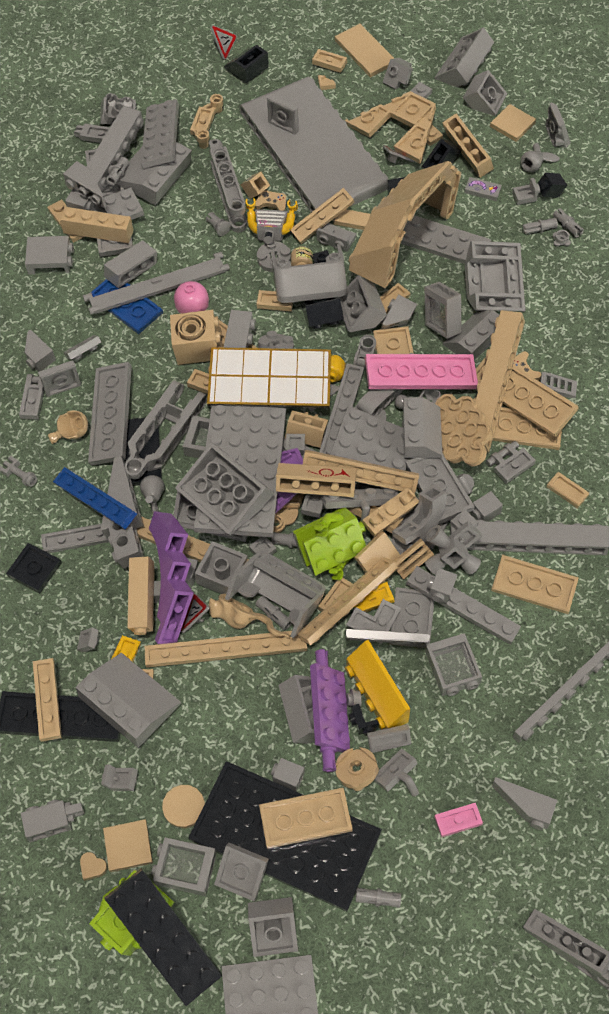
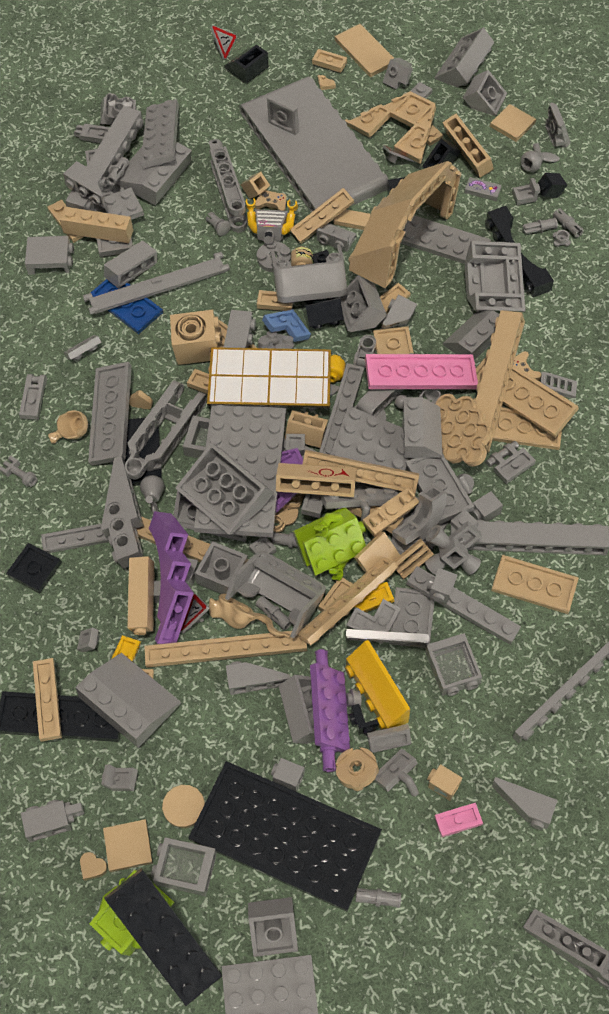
light grey slope [25,330,56,372] -> none
light grey tile [38,360,81,397] -> none
blue tile [53,467,137,530] -> none
bright pink cylinder [174,281,209,314] -> none
tan plate [190,94,223,149] -> none
light grey plate [214,843,269,901] -> none
tan tile [259,788,353,849] -> none
light grey window [424,281,461,339] -> none
tan tile [546,472,589,509] -> none
none -> tan tile [129,390,153,409]
none -> light grey slope [226,661,290,695]
none -> medium blue plate [262,309,311,342]
none -> tan brick [427,764,462,801]
none -> black arch [485,206,554,298]

